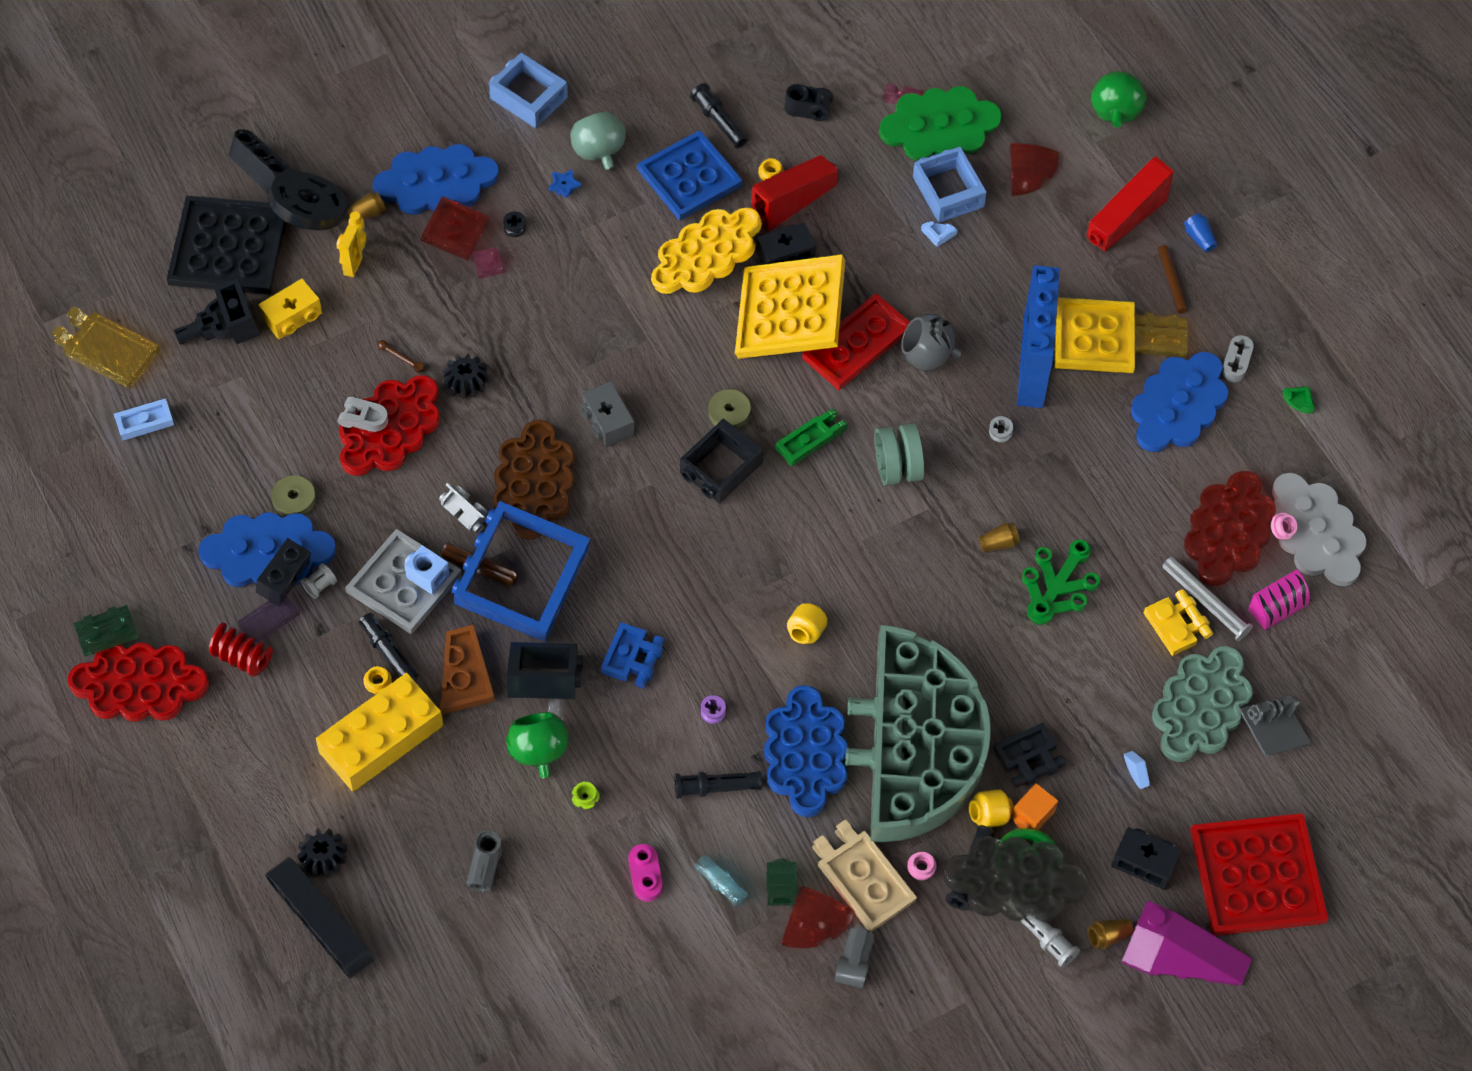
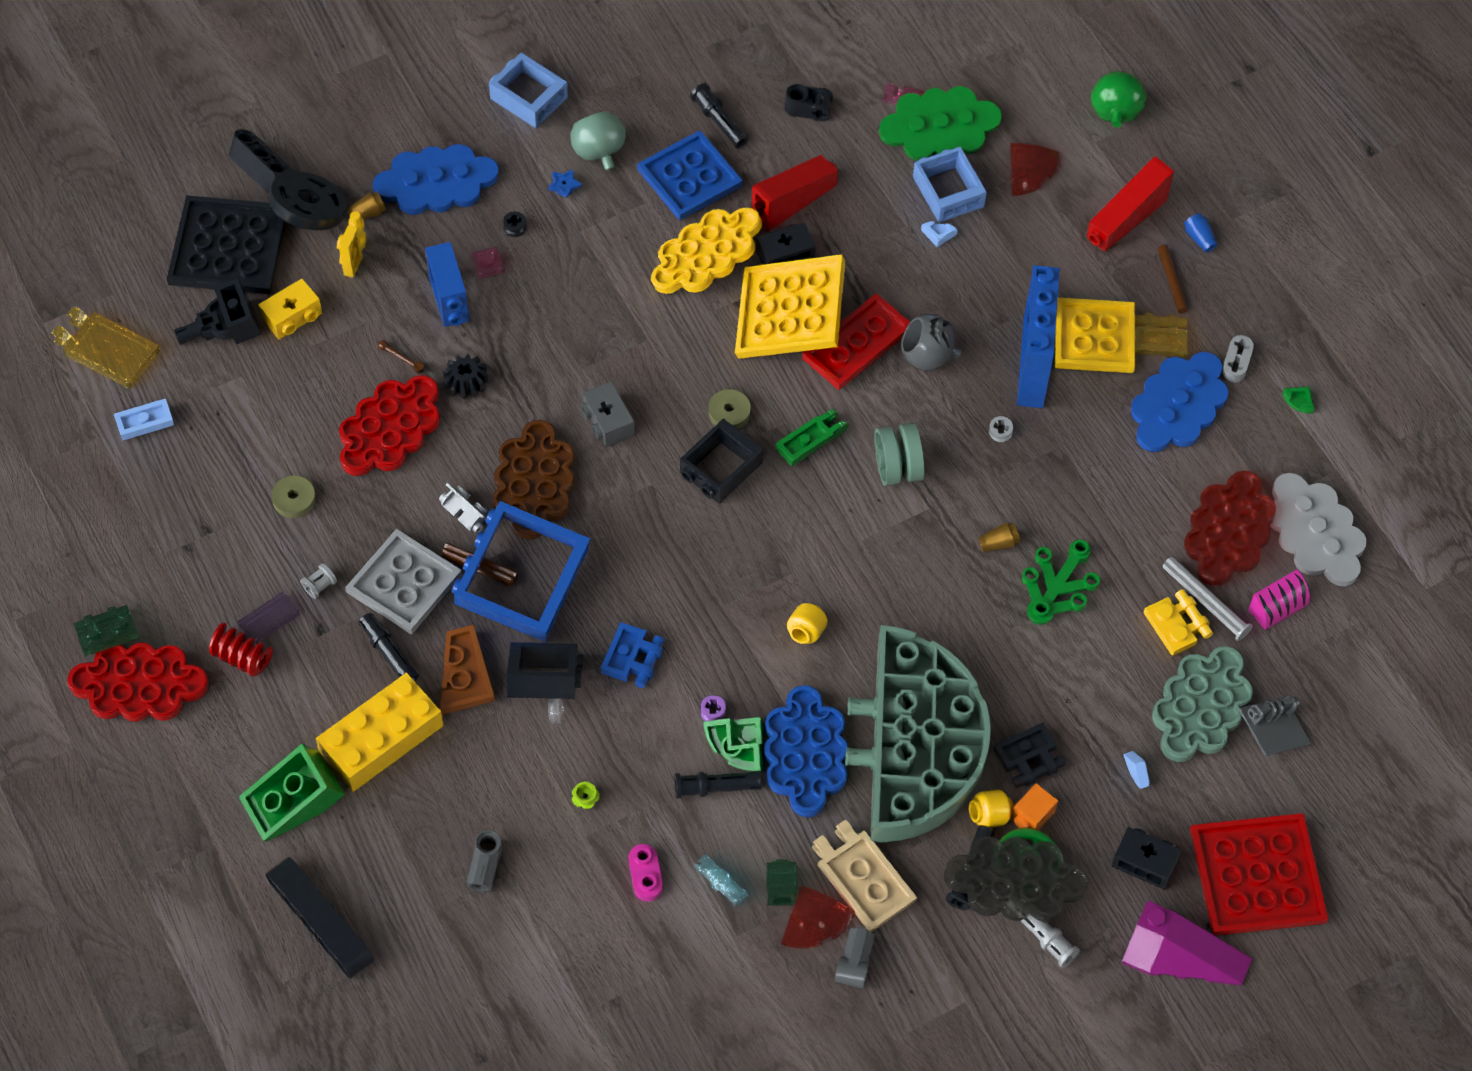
blue plate [198,512,336,587] -> none
black brick [256,538,311,607] -> none
black gear [297,828,347,878] -> none
light grey plate [337,397,388,432] -> none
yellow plate [363,666,392,694] -> none
light blue brick [405,545,450,595] -> none
clear red plate [421,196,489,261] -> none
green piece [506,712,569,778] -> none
yellow plate [758,158,784,180] -> none
bright pink plate [907,852,937,880] -> none
pearl gold cone [1088,918,1133,950] -> none
bright pink plate [1271,513,1297,540] -> none
none -> green slope [239,744,345,842]
none -> blue window [425,242,469,327]
none -> green brick [703,717,764,772]

